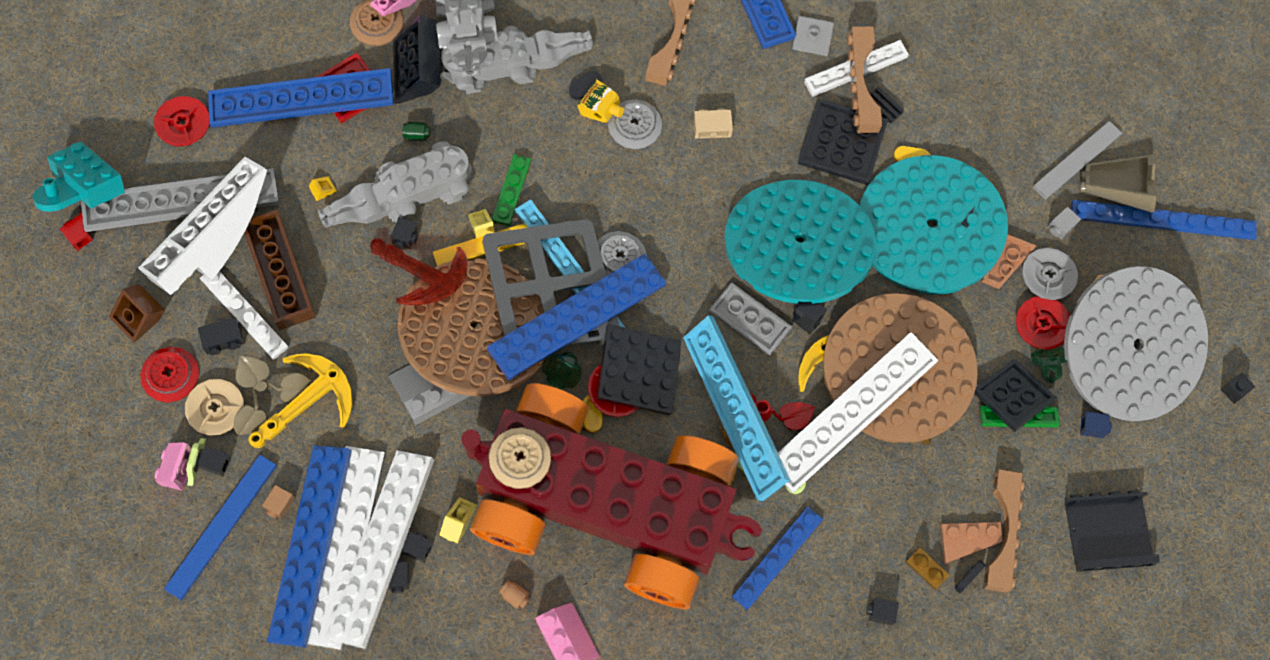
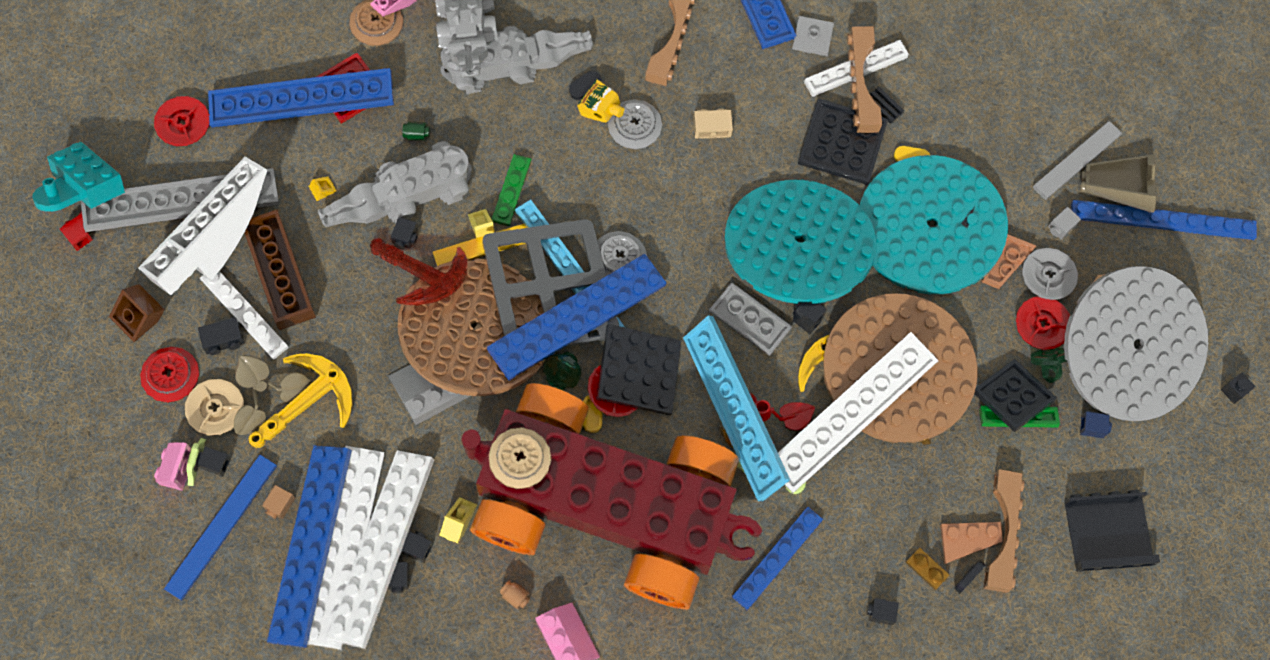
black slope [393,15,442,104] -> none

